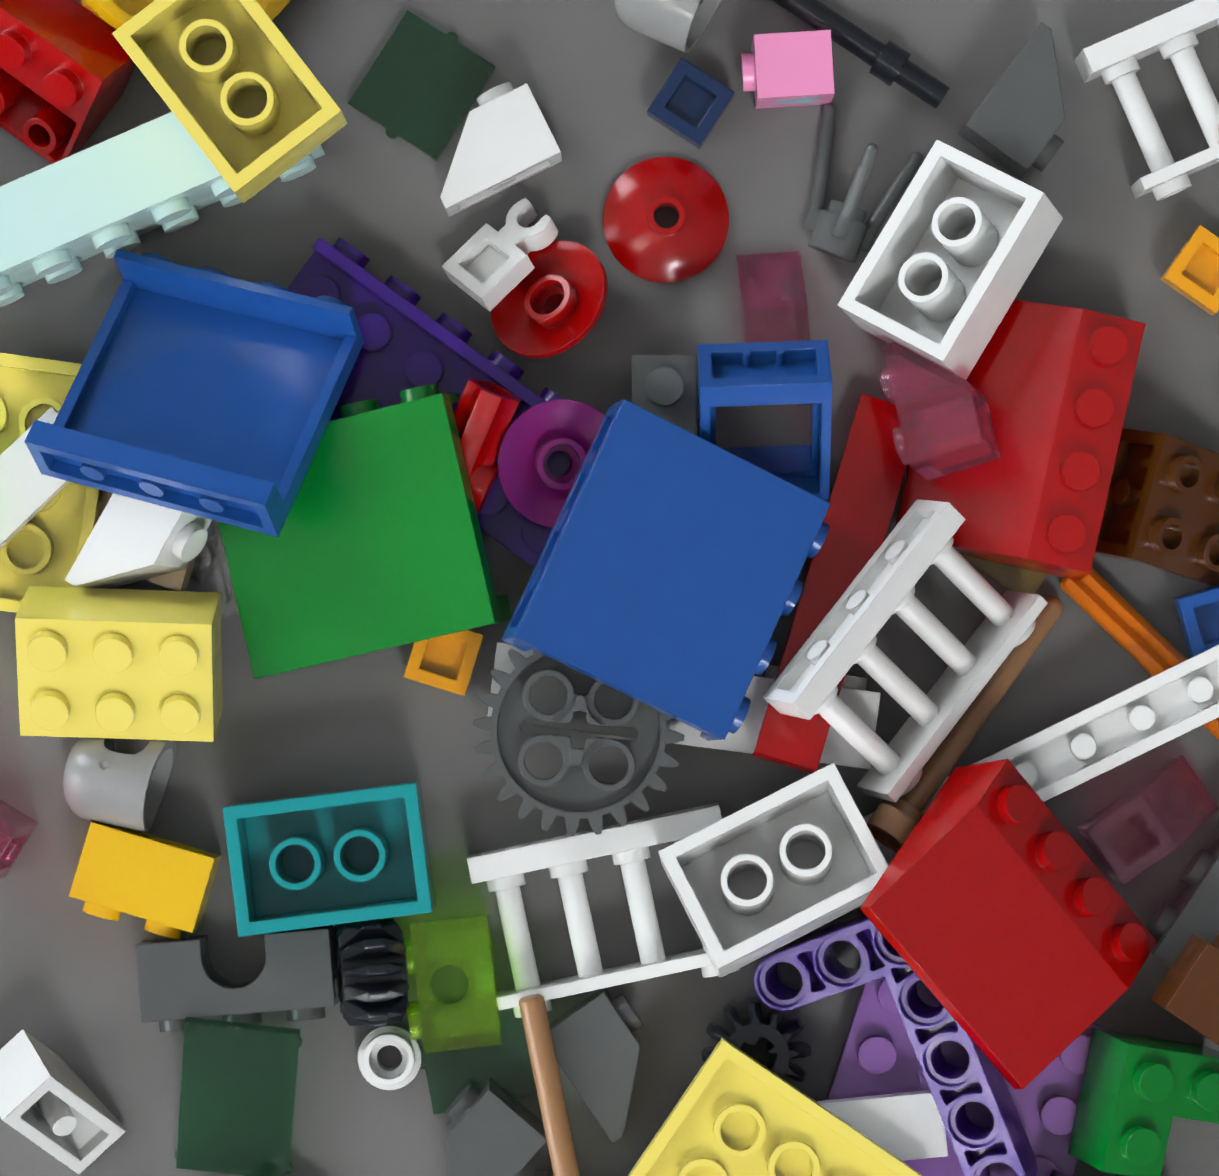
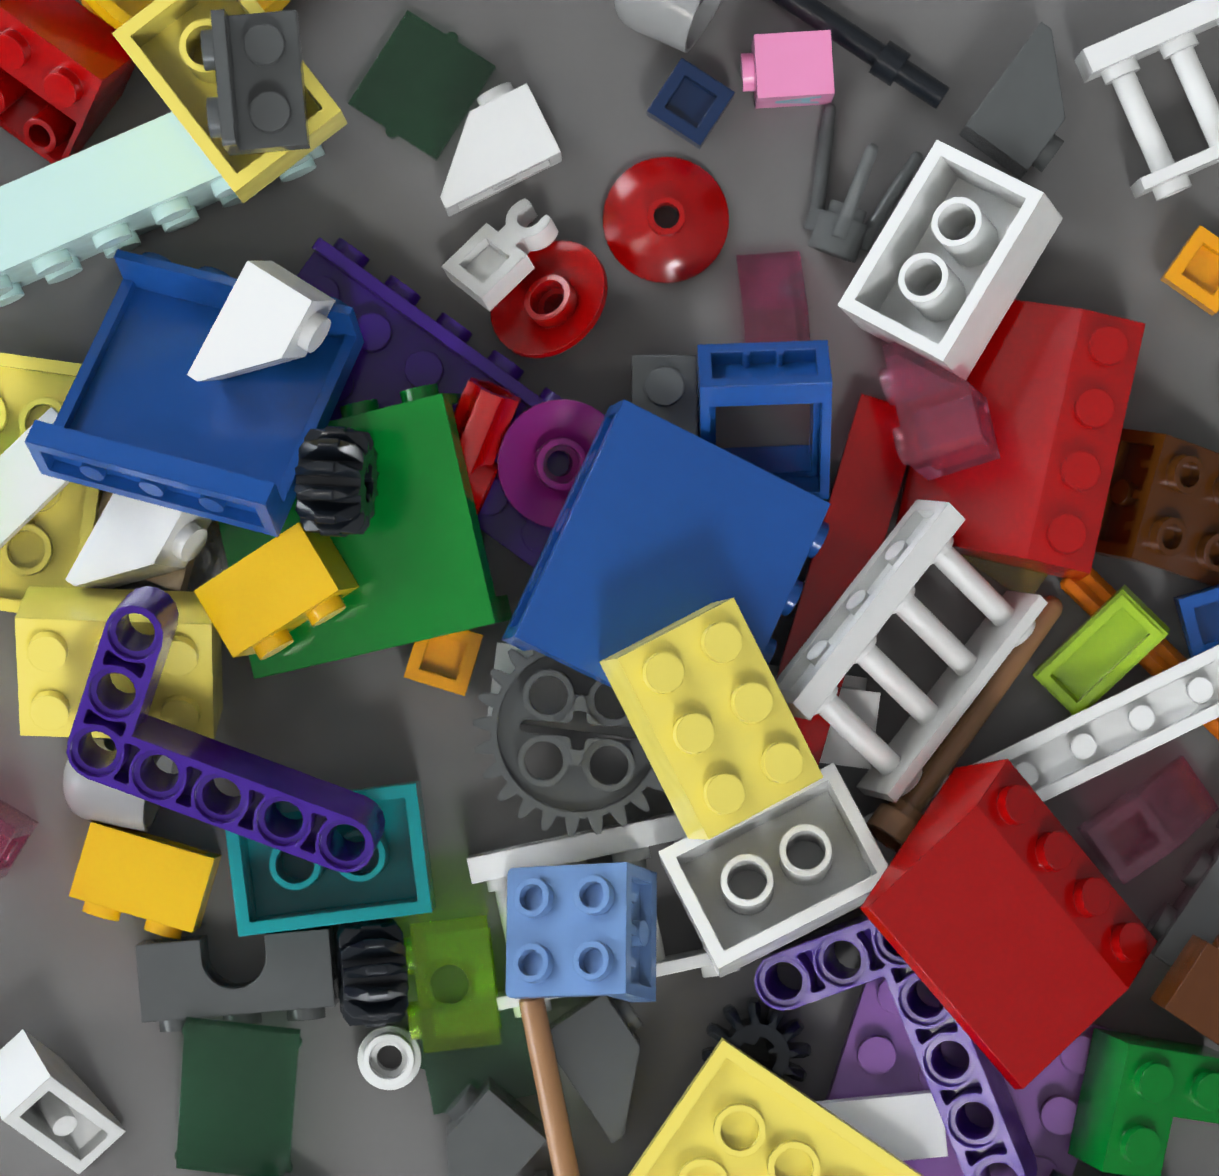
none -> dark purple beam [66,586,385,873]
none -> white slope [187,261,336,382]
none -> yellow brick [194,522,359,660]
none -> dark grey bracket [200,9,310,156]
none -> black gear [293,426,379,537]
none -> medium blue bracket [505,862,657,1002]
none -> light yellow brick [599,598,824,840]
none -> lime tile [1032,584,1170,715]

